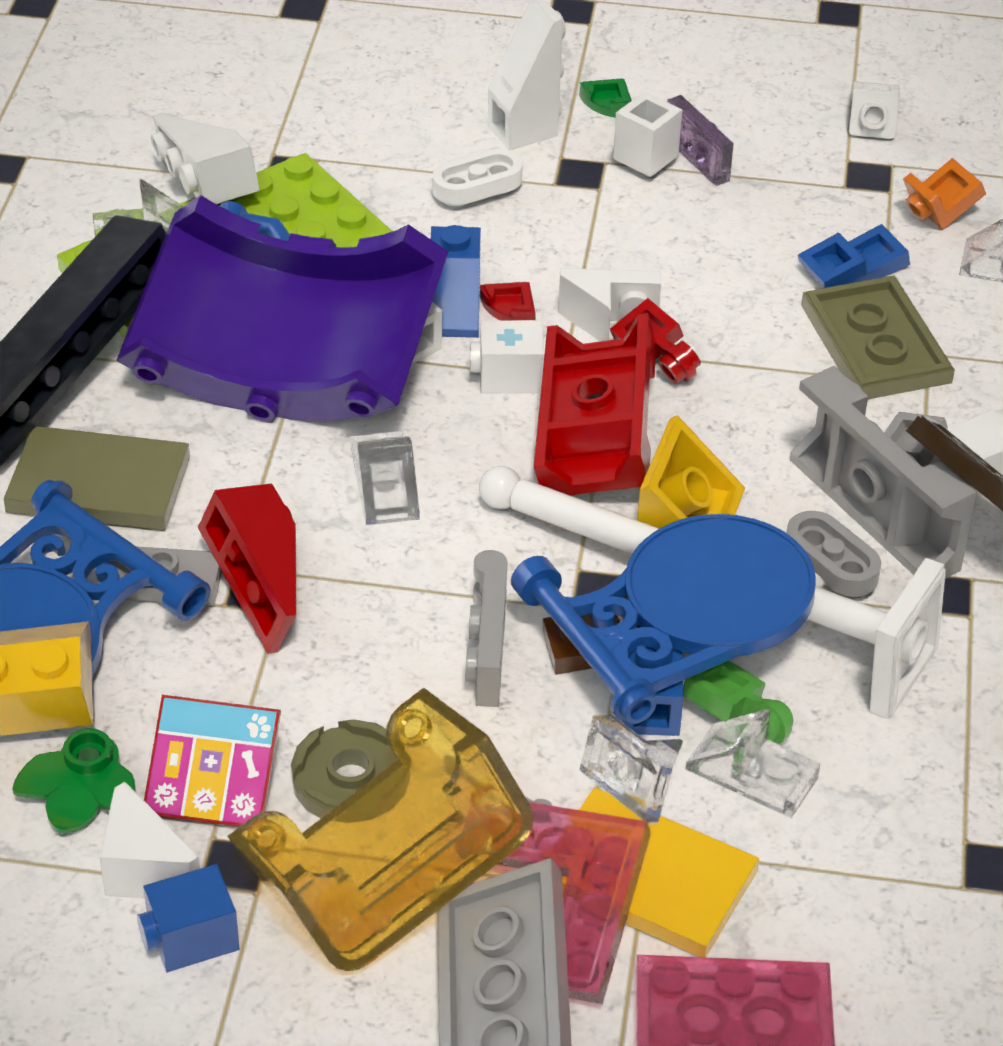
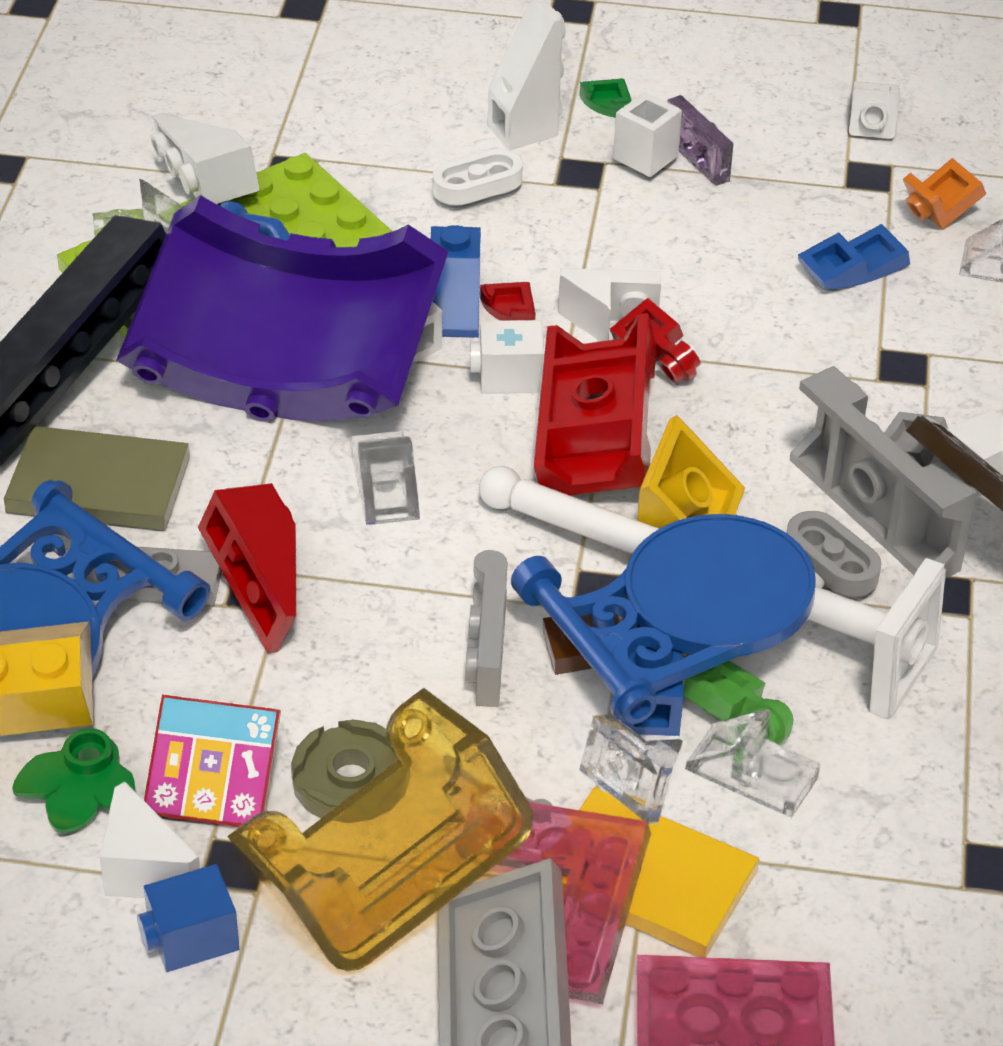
olive tile [801,275,955,399] -> none

